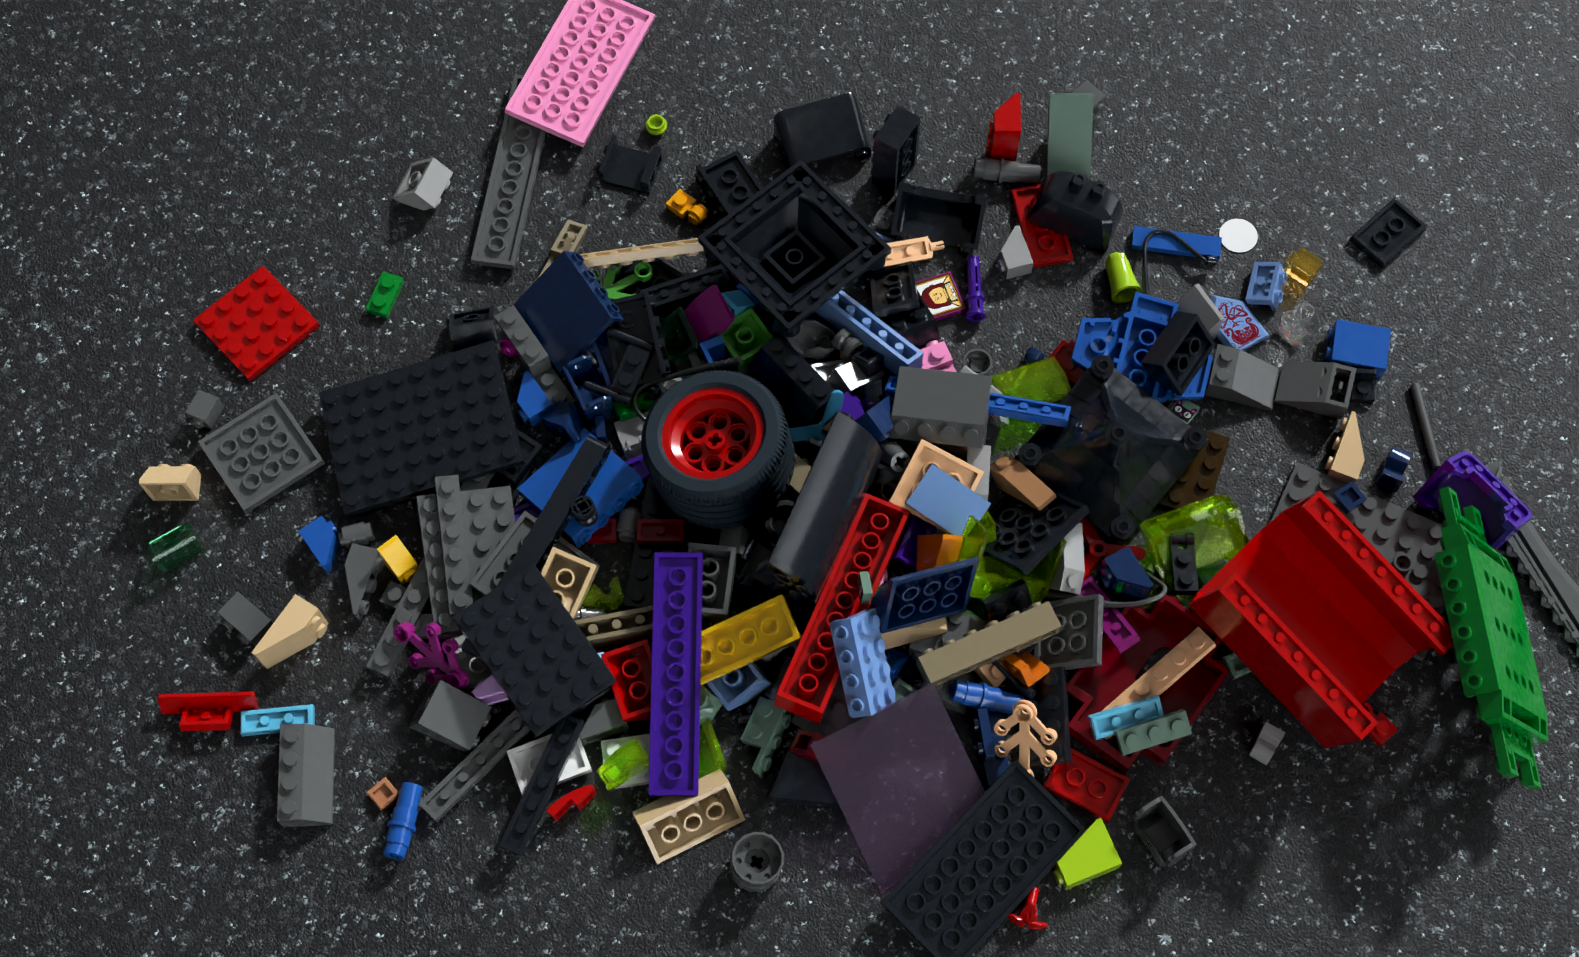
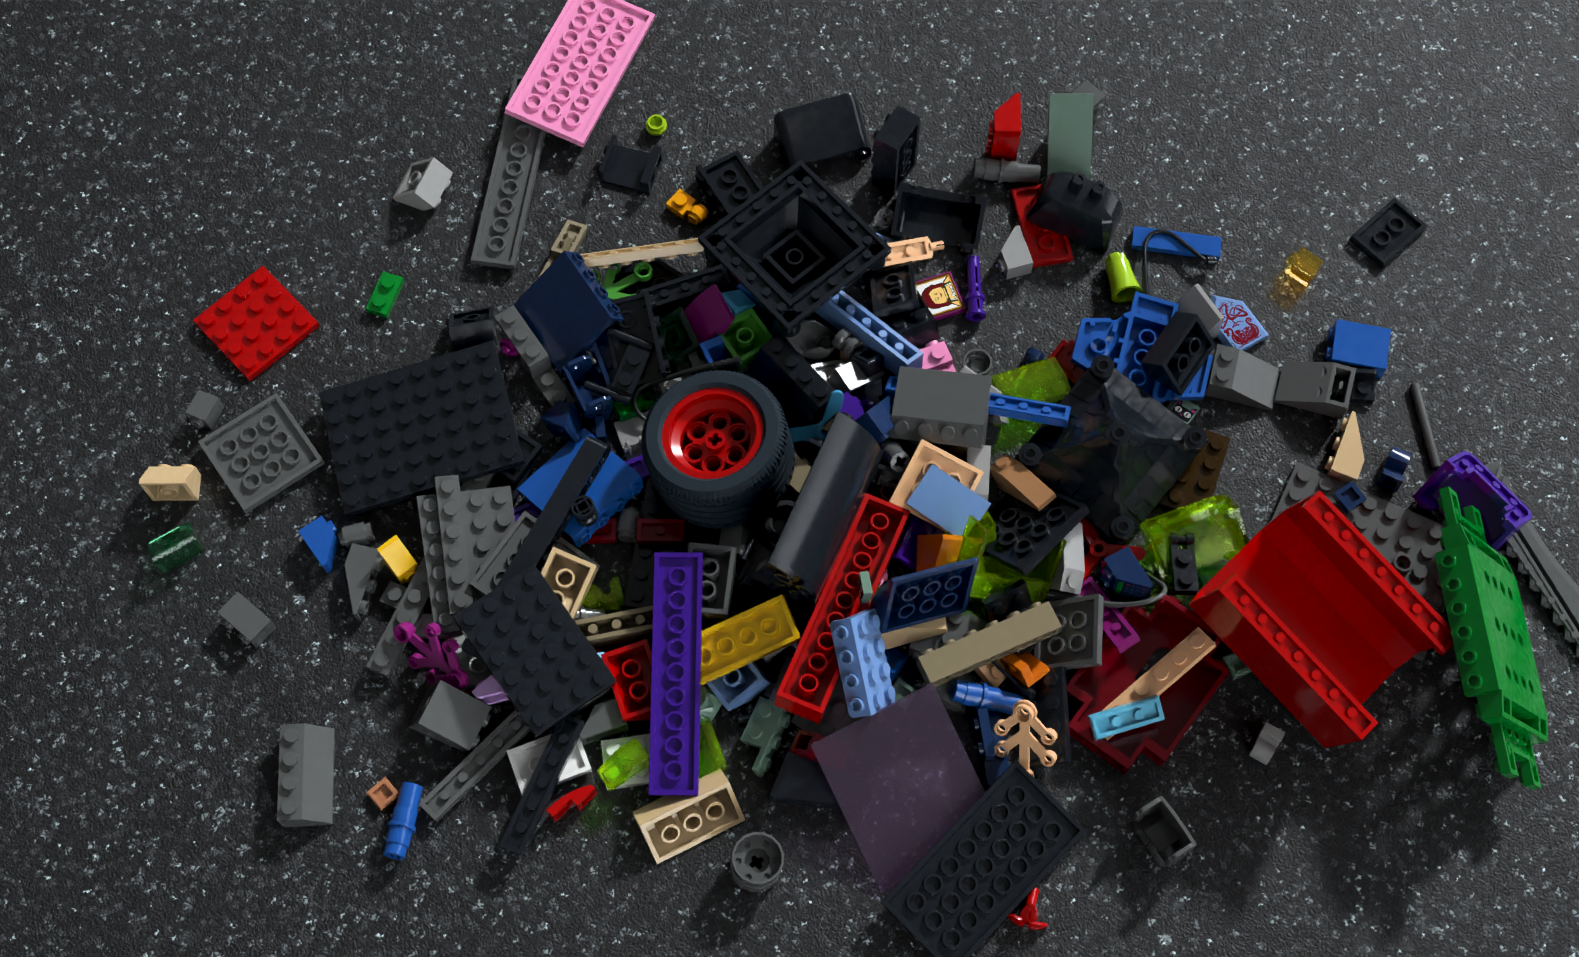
red bracket [157,691,258,732] -> none
medium azure tile [240,704,315,737] -> none
tan slope [251,594,329,669] -> none
blue slope [517,370,553,427] -> none
red tile [1043,748,1130,823] -> none
lime slope [1053,818,1122,890] -> none
sand green plate [1114,709,1192,756] -> none
white sticker [1219,219,1258,253] -> none
medium blue bracket [1245,262,1287,311] -> none
clear helmet [1278,302,1319,345] -> none
red plate [1362,702,1399,747] -> none

